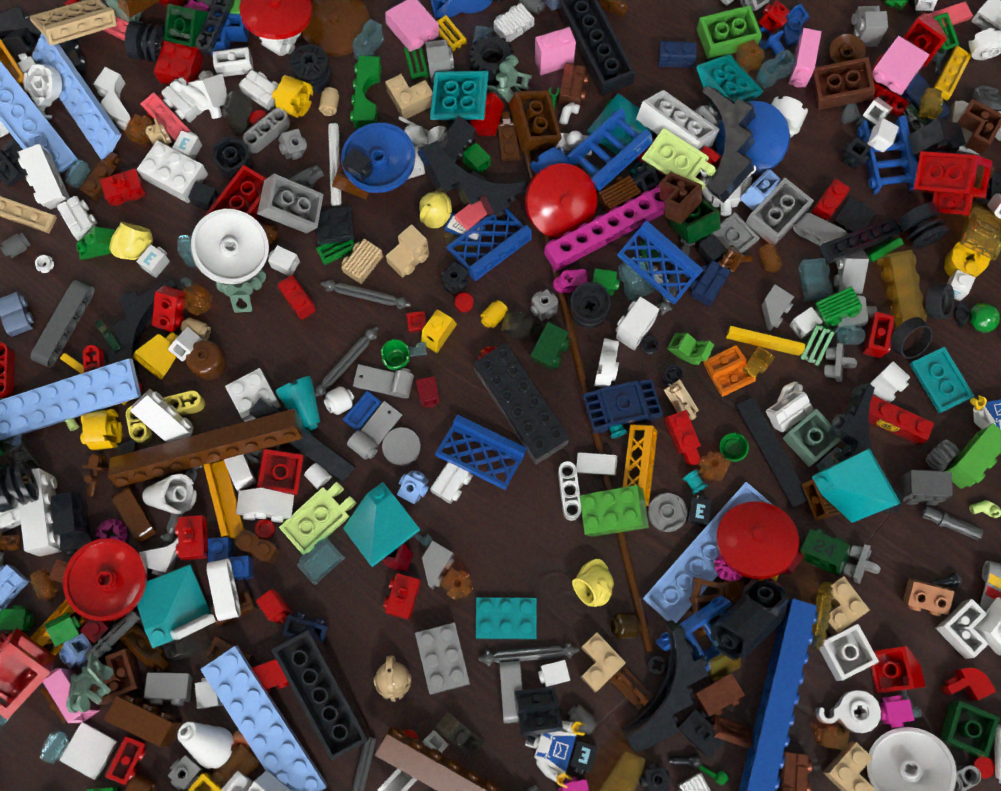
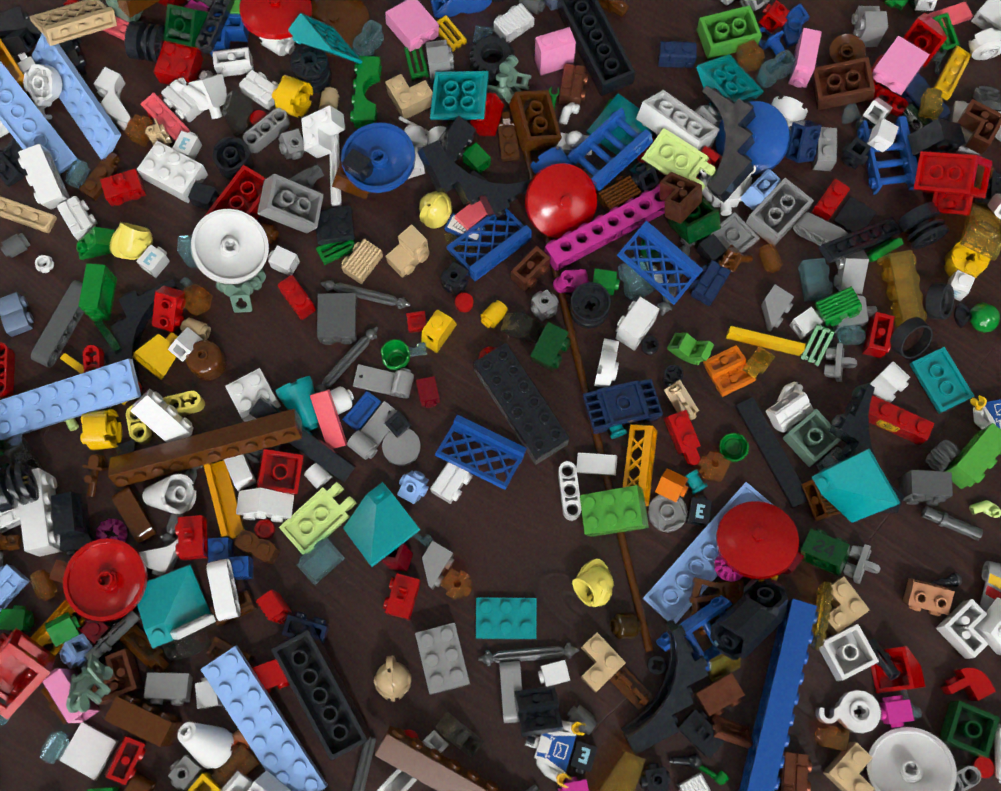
none -> green window [78,263,117,322]
none -> teal slope [288,13,363,64]
none -> white brick [302,106,345,158]
none -> coral tile [310,389,347,449]
none -> dark grey panel [317,293,358,345]
none -> black tile [384,410,412,438]
none -> copper brick [511,246,550,291]
none -> orange brick [655,468,689,502]
none -> dark blue brick [786,120,822,163]
none -> light grey brick [813,127,837,171]
none -> black pin [868,638,901,680]

